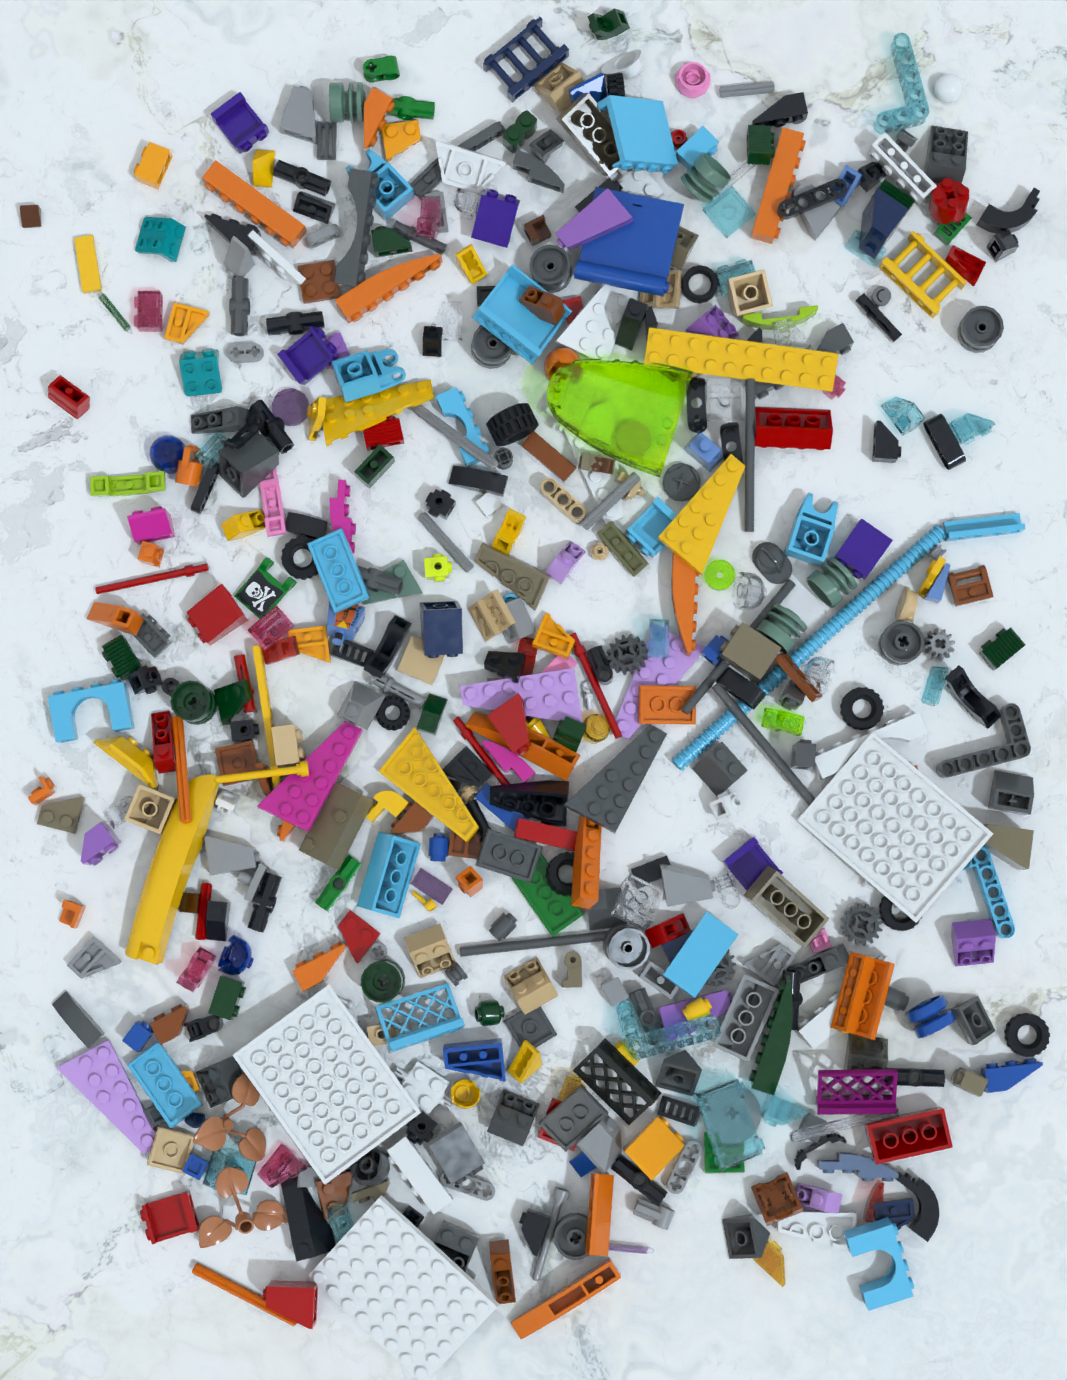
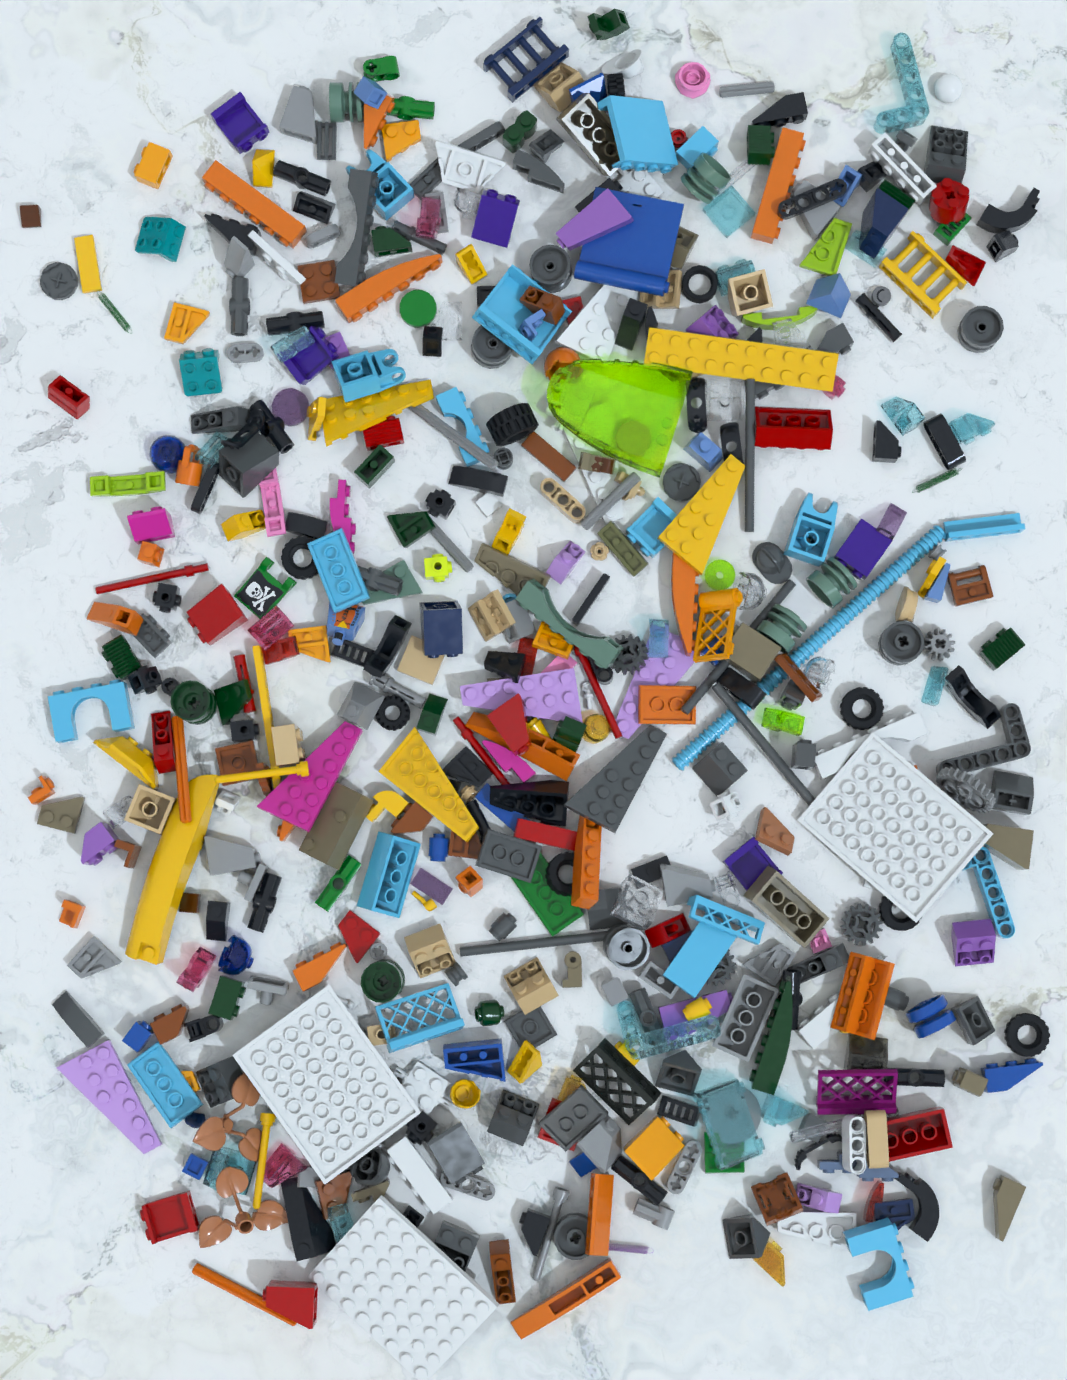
clear pink brick [134,290,163,332] -> none
dark grey tile [143,1105,165,1128] -> none
tan tile [147,1126,195,1174] -> none
red axle [195,883,212,940] -> none
reddish brown panel [524,215,552,246] -> none
none -> dark grey tile [40,262,78,300]
none -> dark orange panel [114,839,142,869]
none -> black brick [153,583,182,613]
none -> light grey tile [247,976,289,1005]
none -> yellow piece [252,1113,276,1209]
none -> clear light blue slope [271,325,315,363]
none -> medium blue panel [354,76,388,109]
none -> dark green wing [387,511,436,548]
none -> green tile [400,290,437,328]
none -> sand green arch [516,579,624,669]
none -> medium blue bracket [519,309,546,342]
none -> black tile [572,573,610,626]
none -> medium azure fence [687,895,765,945]
none -> light orange piece [693,588,743,663]
none -> nougat wing [755,807,795,856]
none -> lime wing [799,218,852,276]
none -> medium blue slope [806,273,851,318]
none -> white beam [842,1114,866,1175]
none -> tan beam [864,1110,889,1169]
none -> clear purple tile [876,503,907,540]
none -> green piece [912,468,962,493]
none -> light grey gear [935,767,996,813]
none -> dark tan slope [993,1175,1026,1242]

